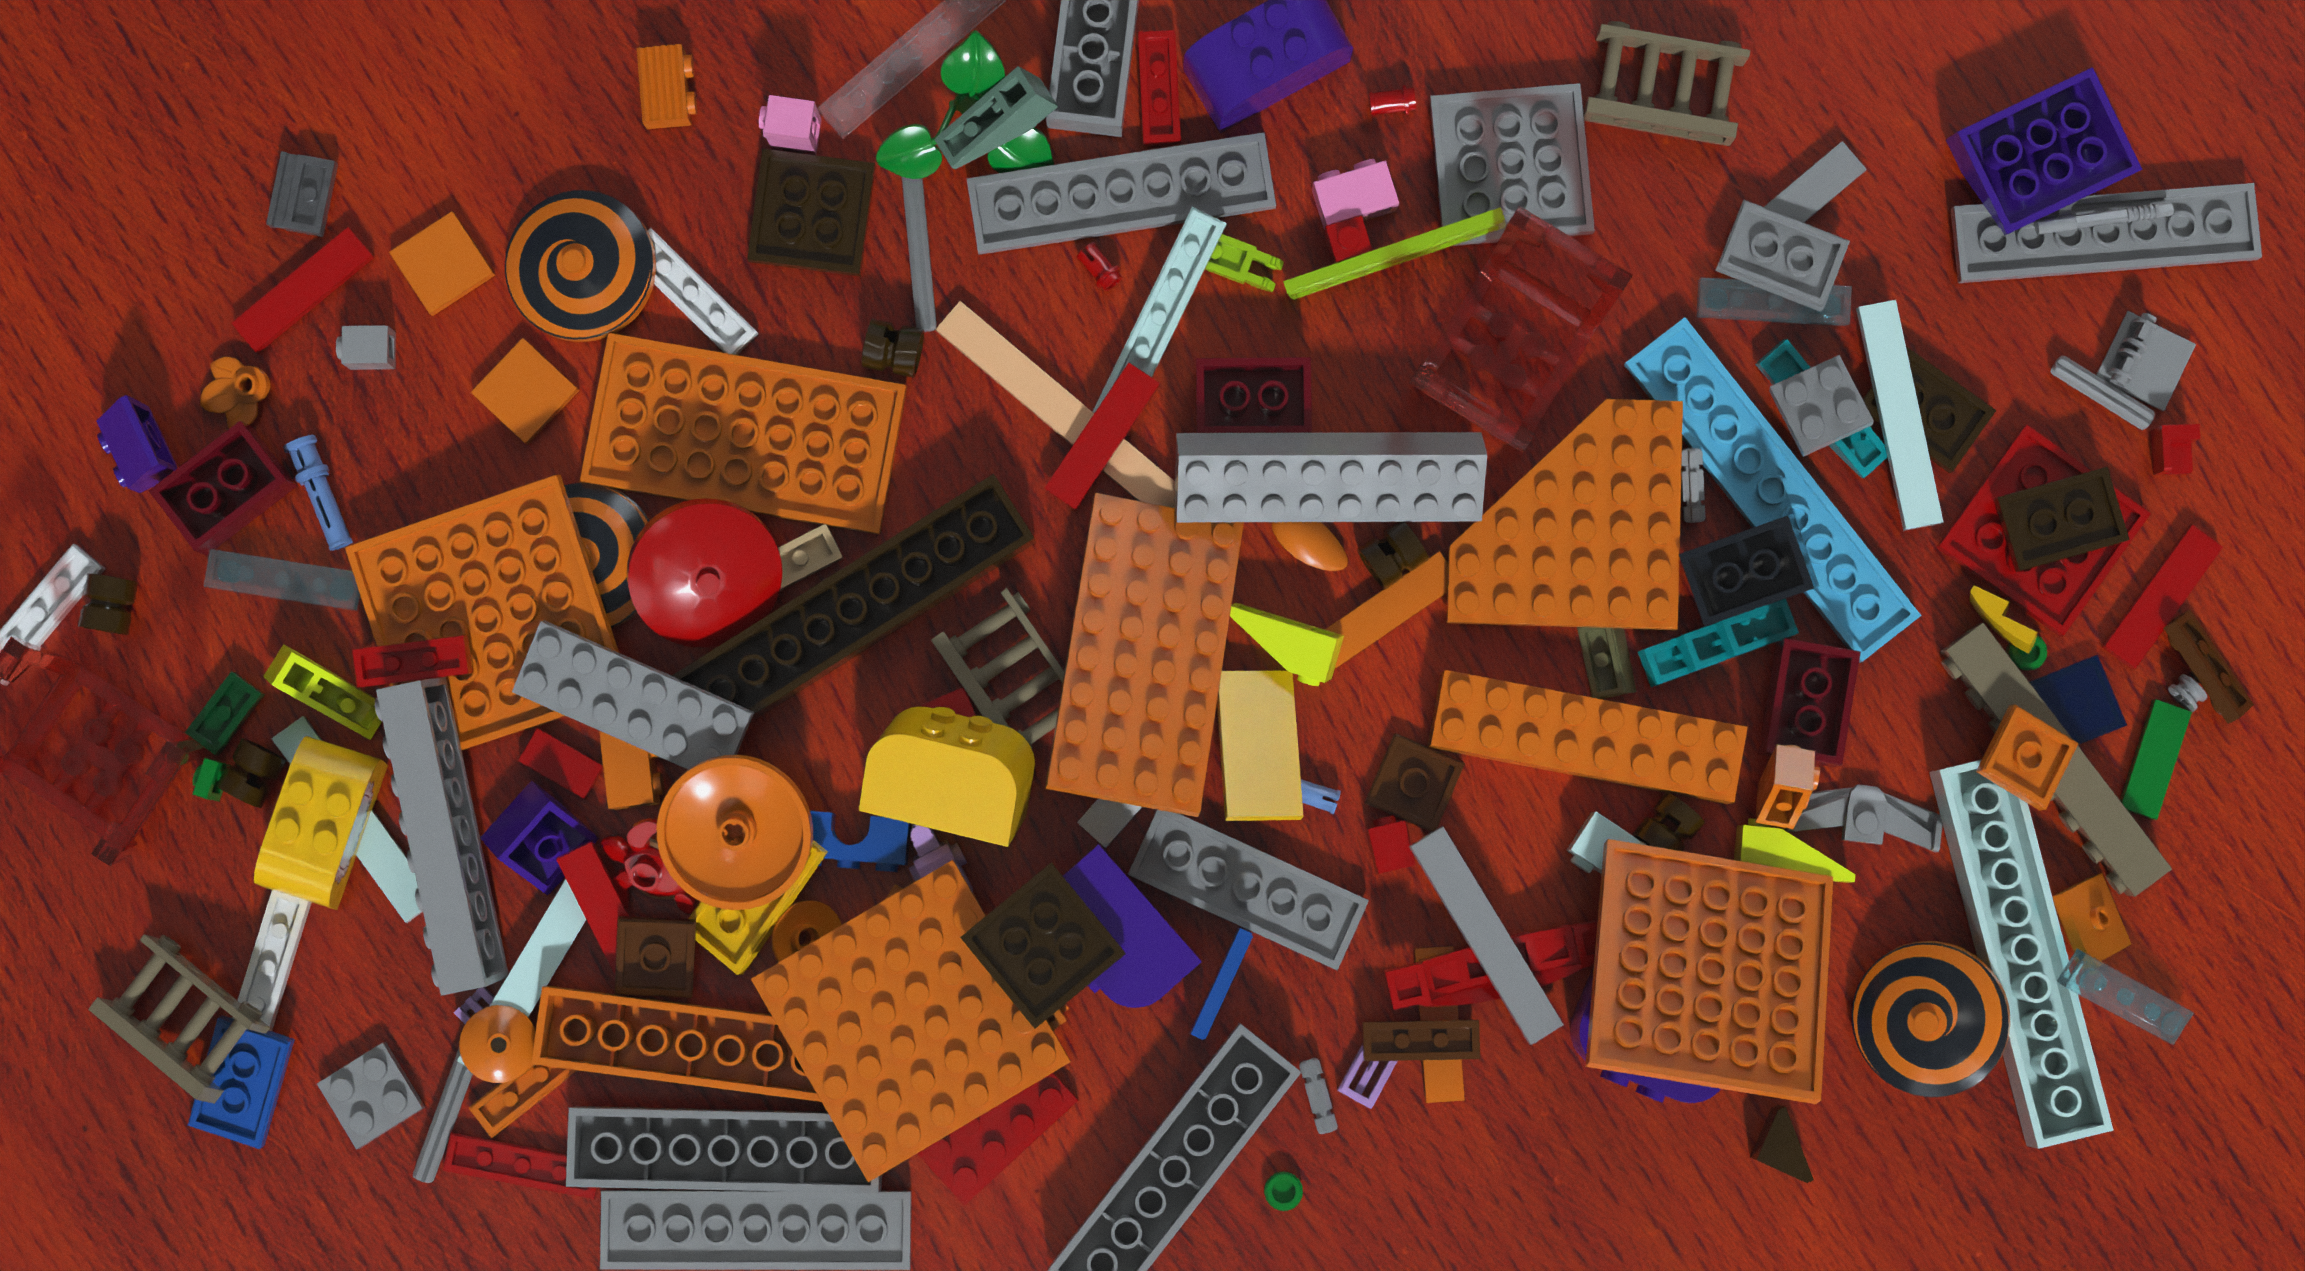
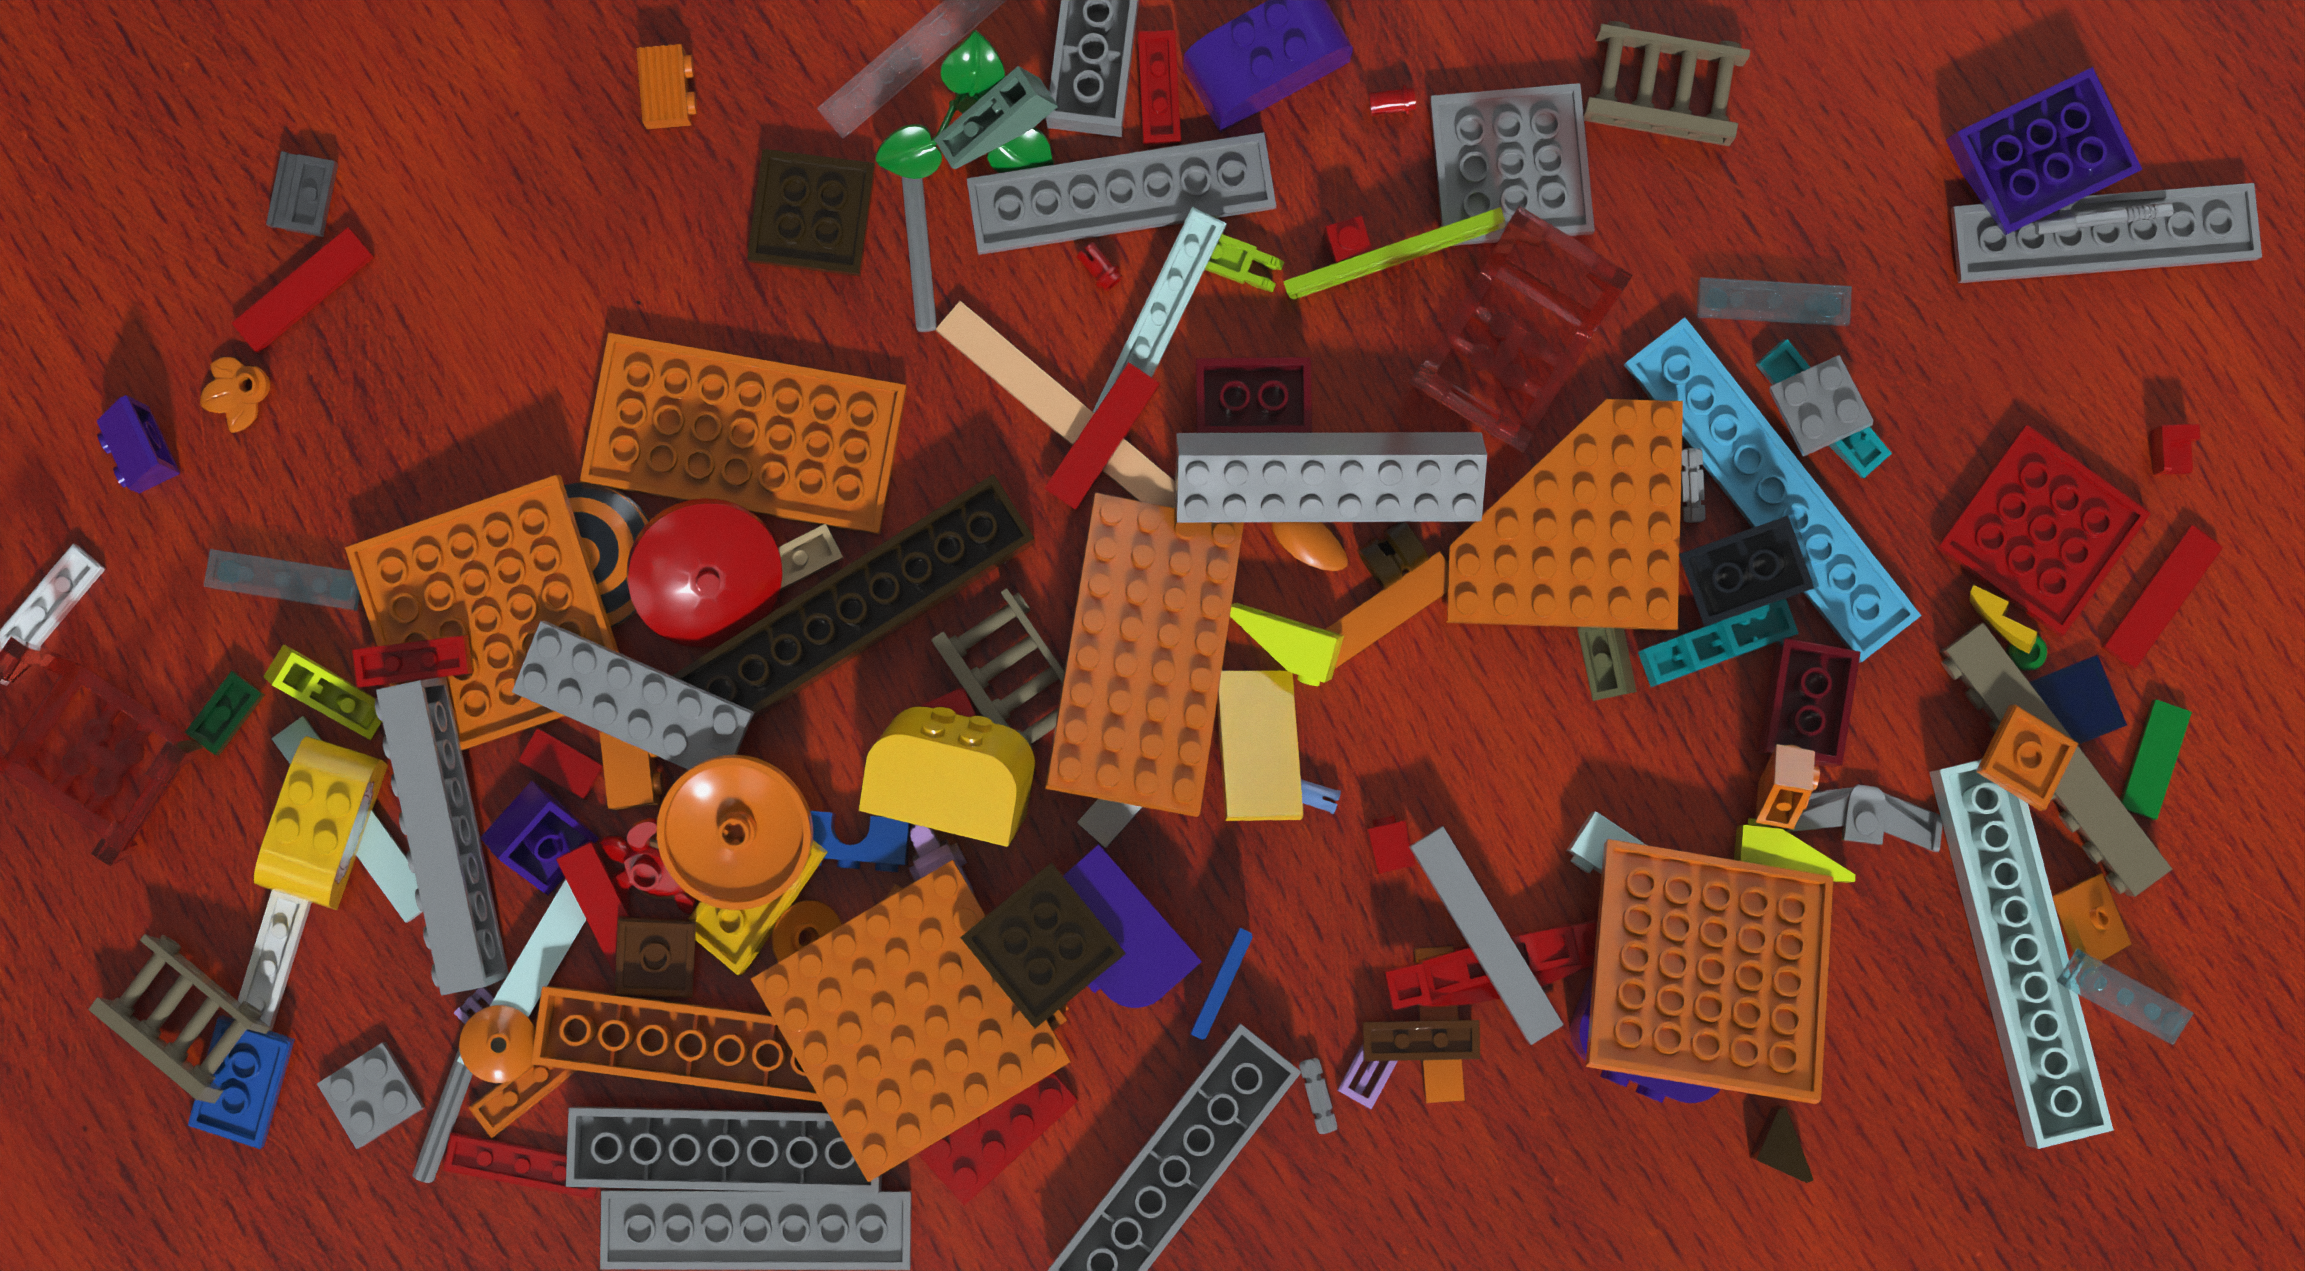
dark brown wheel [78,574,138,635] -> none
dark red brick [149,420,297,556] -> none
green plate [192,758,232,802] -> none
dark brown wheel [216,738,287,808] -> none
medium blue pin [283,435,353,551] -> none
light grey brick [336,326,396,370] -> none
orange tile [389,211,495,316] -> none
orange tile [470,338,580,445] -> none
dish [505,190,656,342] -> none
white tile [648,228,758,355] -> none
bright pink brick [759,95,822,155] -> none
dark brown wheel [862,319,925,378] -> none
light grey plate [1128,810,1369,971] -> none
green tile [1264,1171,1303,1211] -> none
bright pink brick [1312,159,1399,230] -> none
reddish brown tile [1364,733,1465,832] -> none
orange brick [1427,670,1748,804] -> none
dark brown wheel [1632,792,1705,851] -> none
light grey tile [1715,200,1850,312] -> none
light grey tile [1727,141,1867,239] -> none
dish [1852,941,2011,1097] -> none
light aqua tile [1856,300,1943,531] -> none
dark brown plate [1863,346,1996,473] -> none
dark brown plate [1994,467,2130,572] -> none
light grey axle [2050,356,2155,430] -> none
light grey hinge [2096,311,2196,411] -> none
reddish brown plate [2164,609,2254,724] -> none
light grey bush [2168,674,2208,712] -> none

